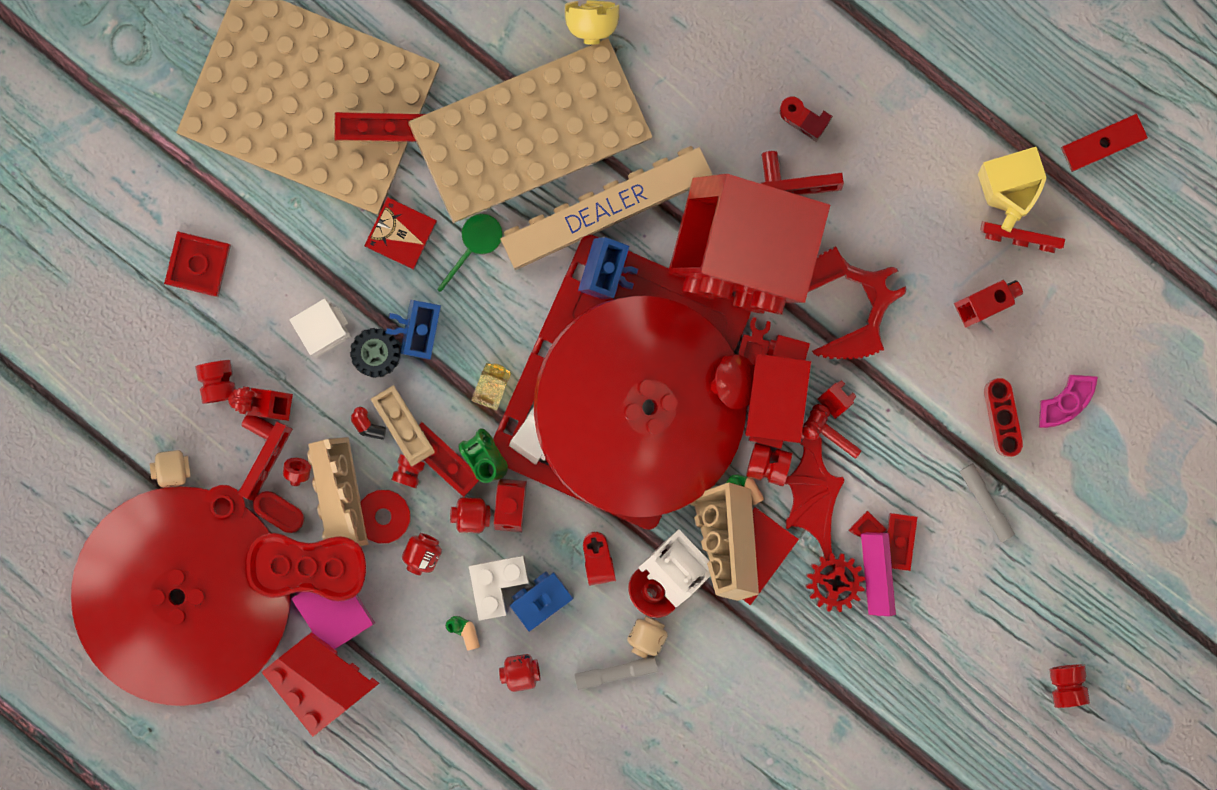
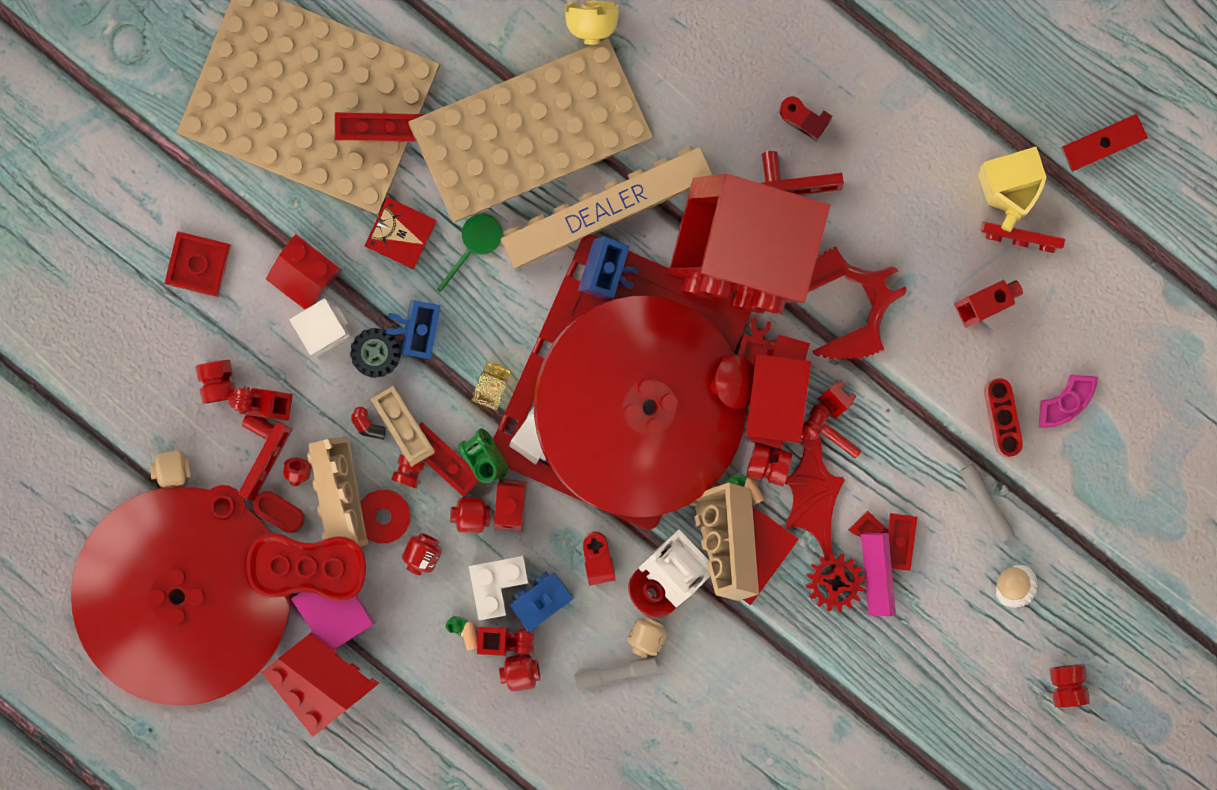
none -> red slope [266,234,342,310]
none -> red brick [477,627,535,656]
none -> tan hair [996,565,1038,608]

